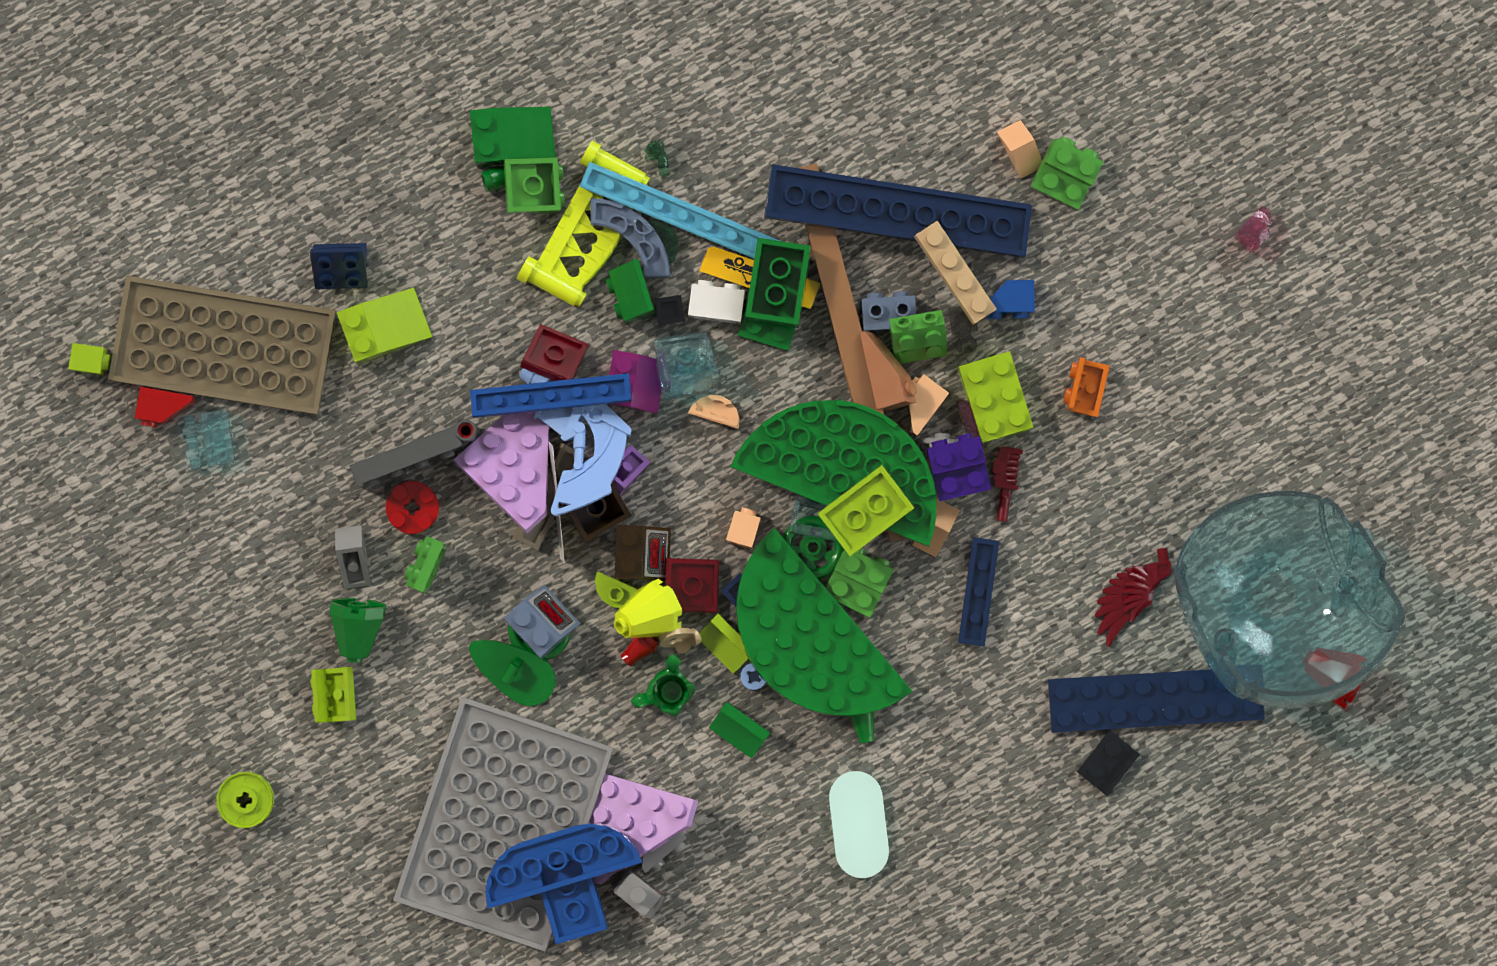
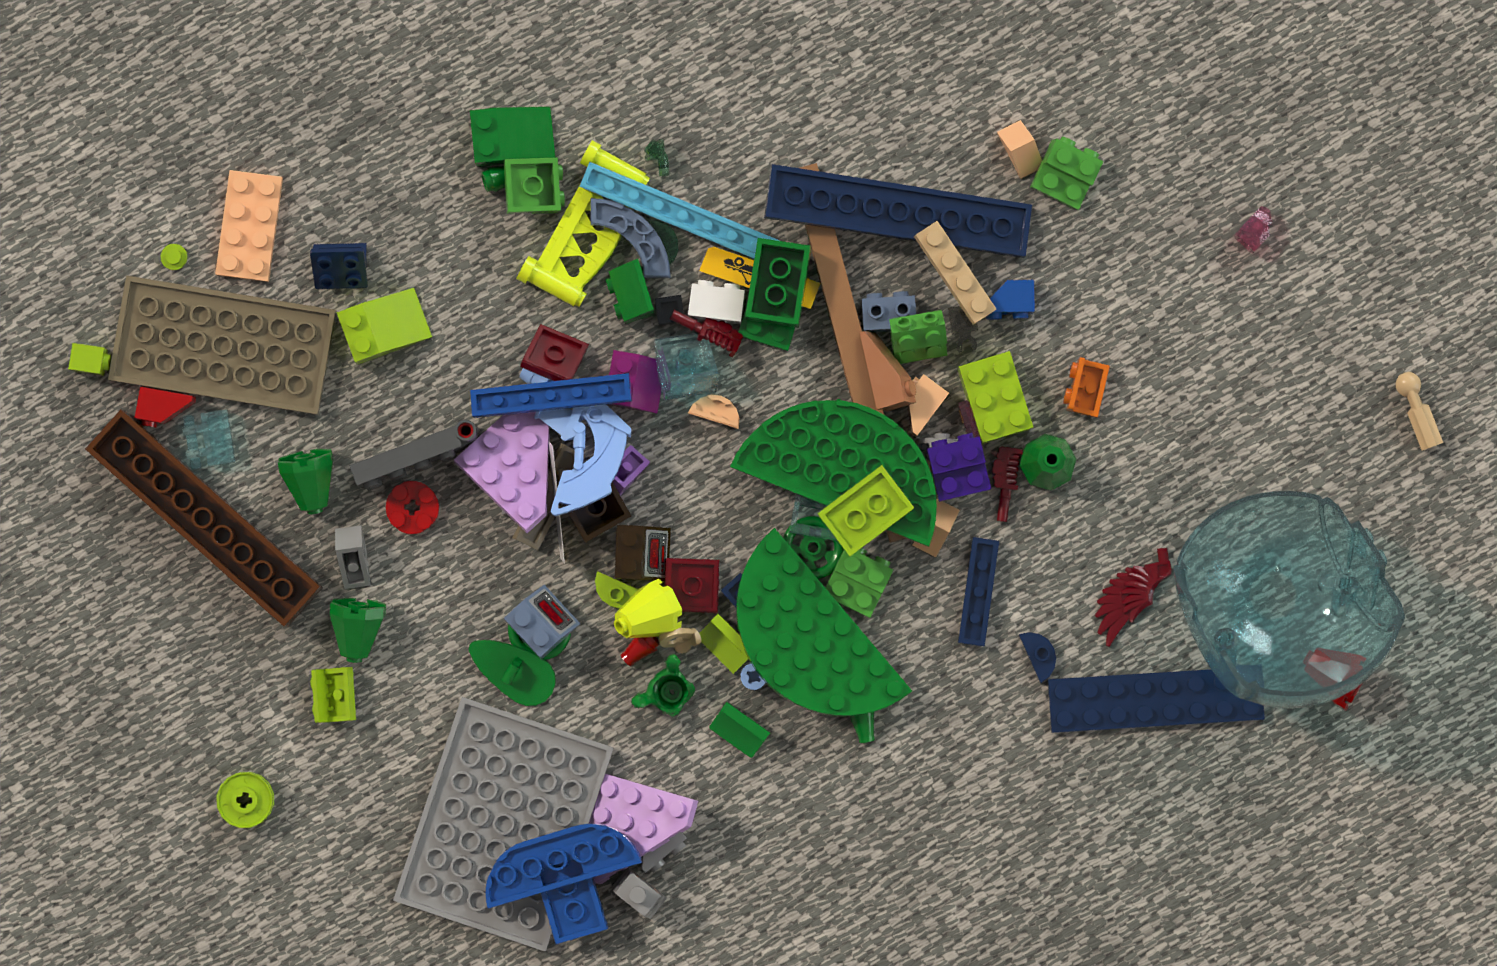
bright green plate [404,536,448,594] -> none
light nougat slope [726,507,761,549] -> none
light aqua tile [829,771,889,878] -> none
black plate [1076,730,1140,796] -> none
none -> reddish brown brick [85,409,323,627]
none -> lime plate [161,244,188,270]
none -> light nougat plate [215,170,283,282]
none -> green cone [277,448,334,514]
none -> dark red piece [669,310,743,358]
none -> dark blue plate [1018,632,1056,683]
none -> green cone [1019,434,1077,491]
none -> tan piece [1396,371,1443,451]

